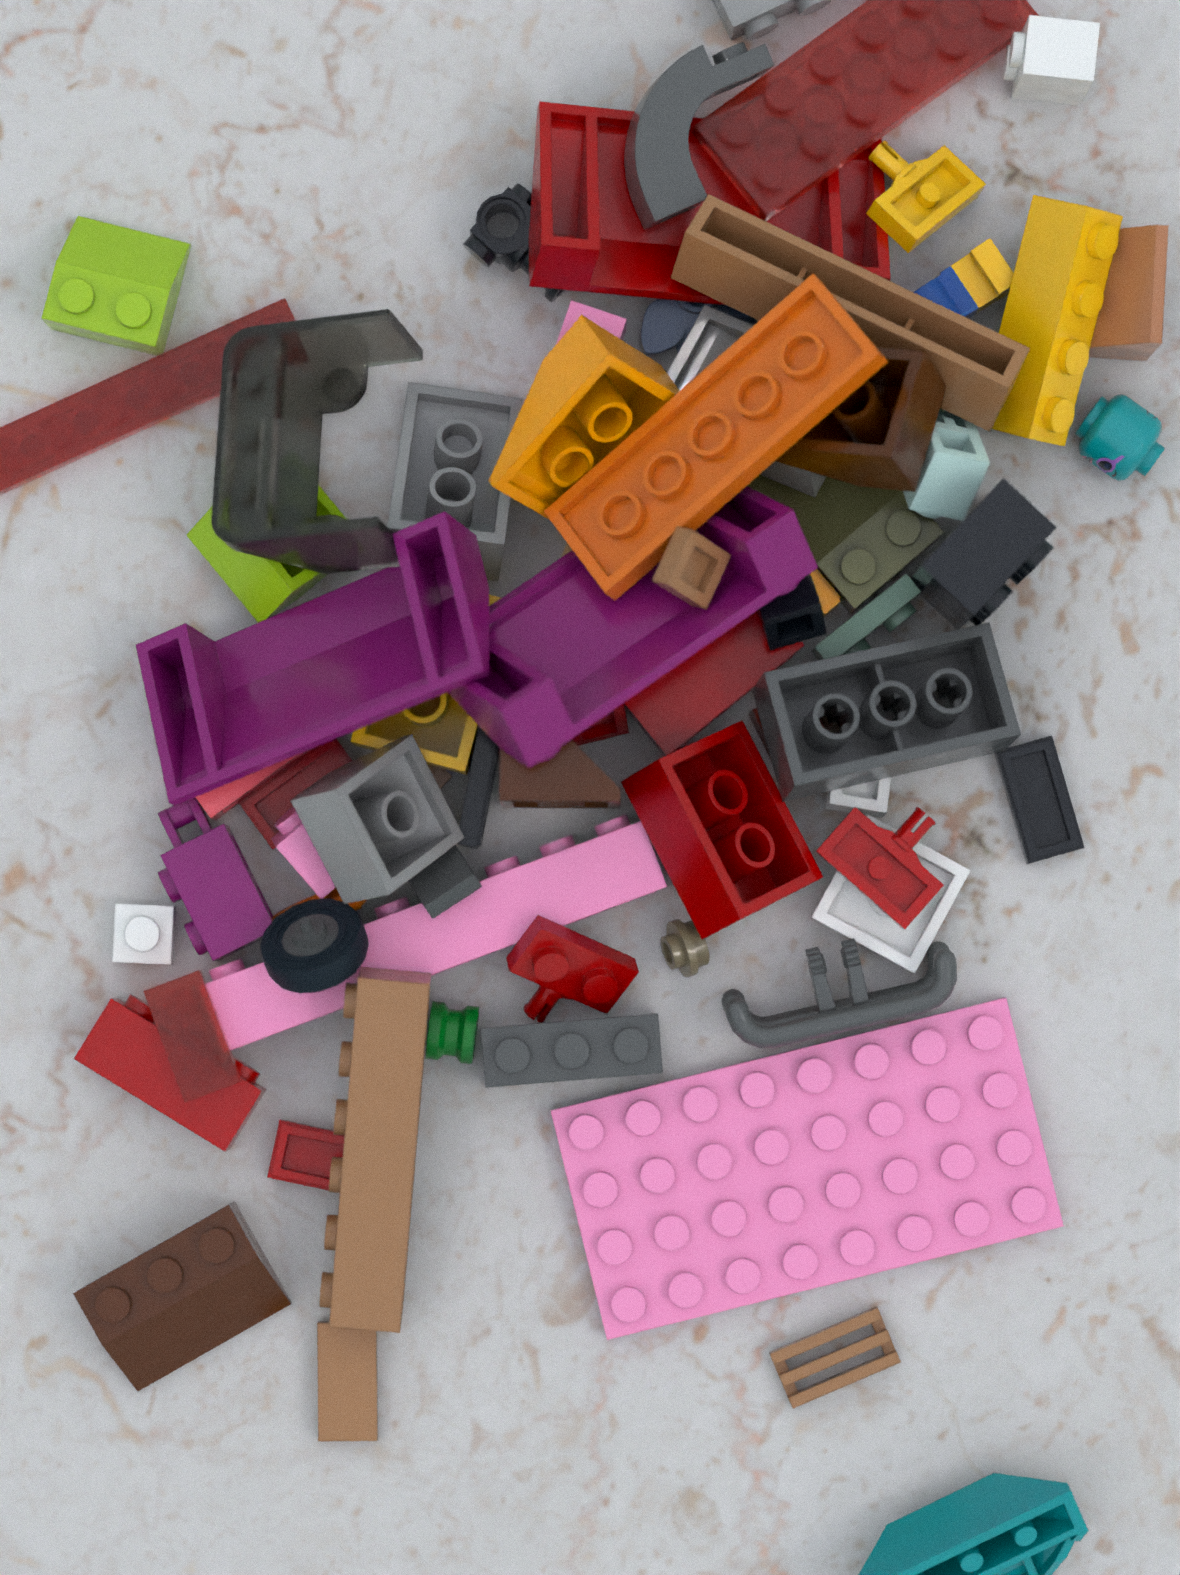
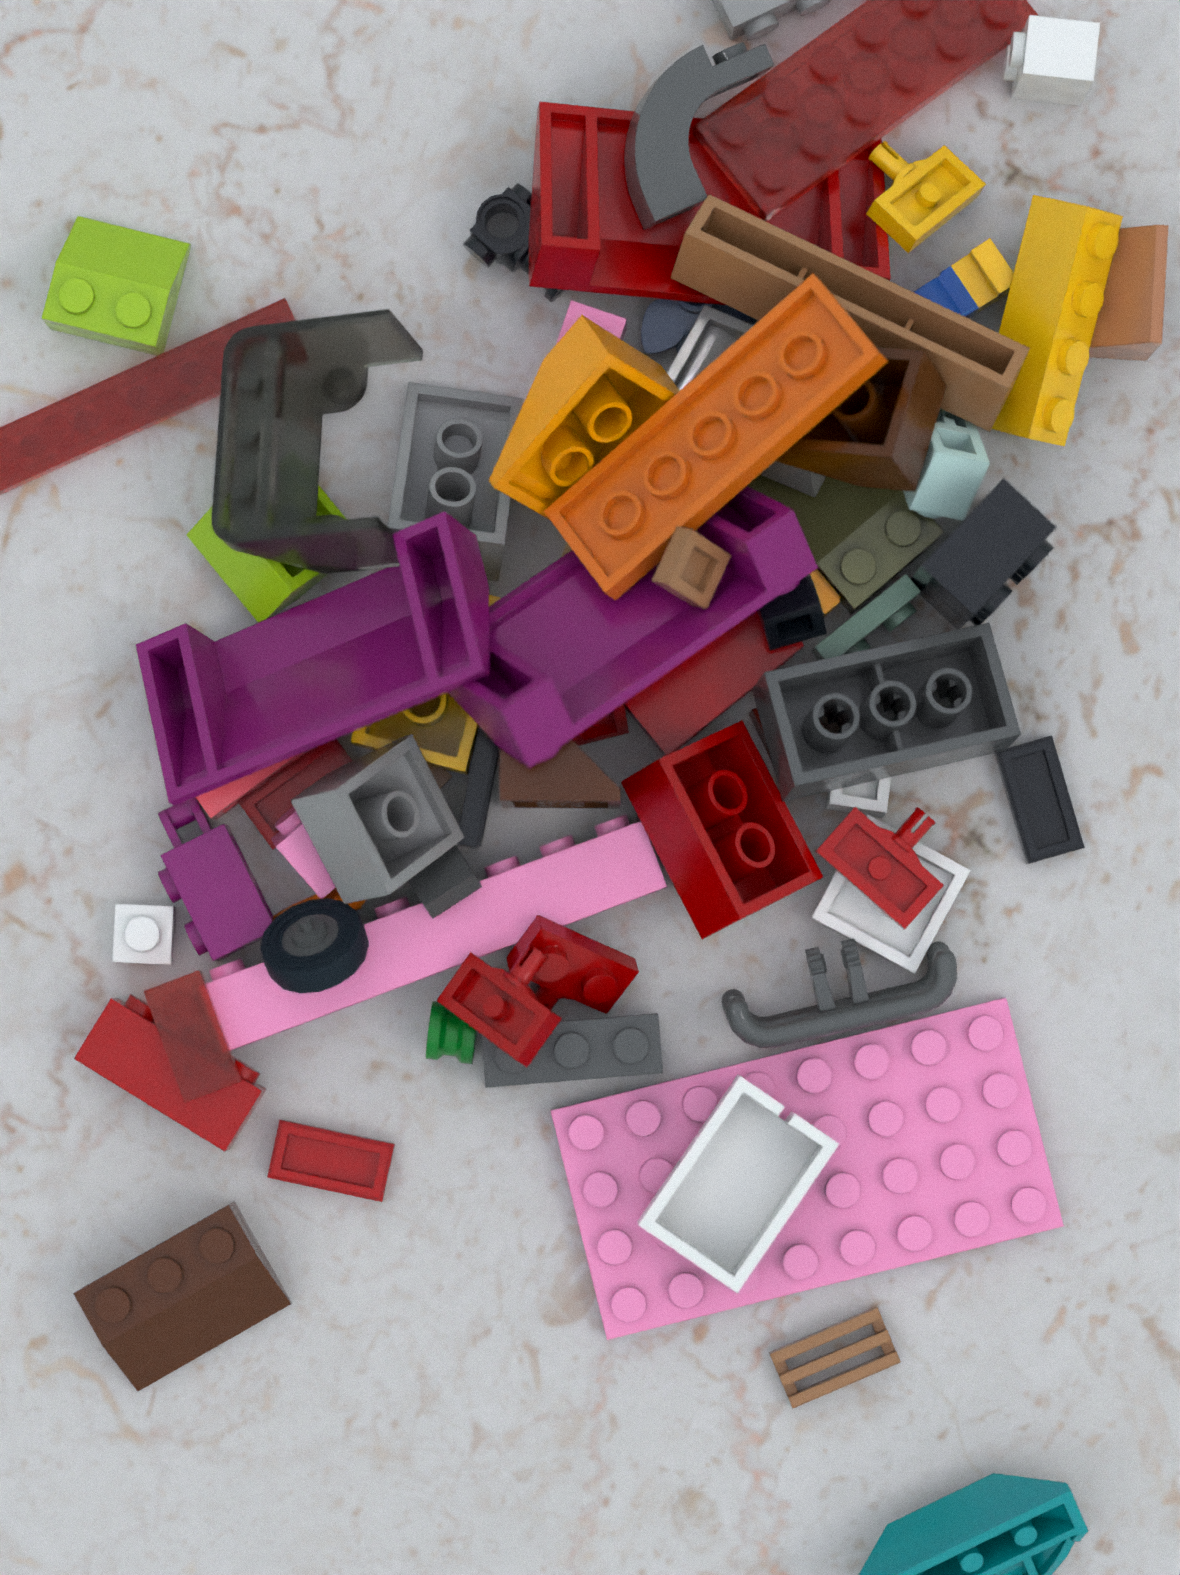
medium nougat tile [317,1321,378,1442] -> none
medium nougat brick [319,967,432,1333] -> none
dark tan plate [660,919,709,977] -> none
teal head [1075,394,1165,481] -> none
none -> red plate [436,943,562,1067]
none -> white piece [638,1075,839,1293]

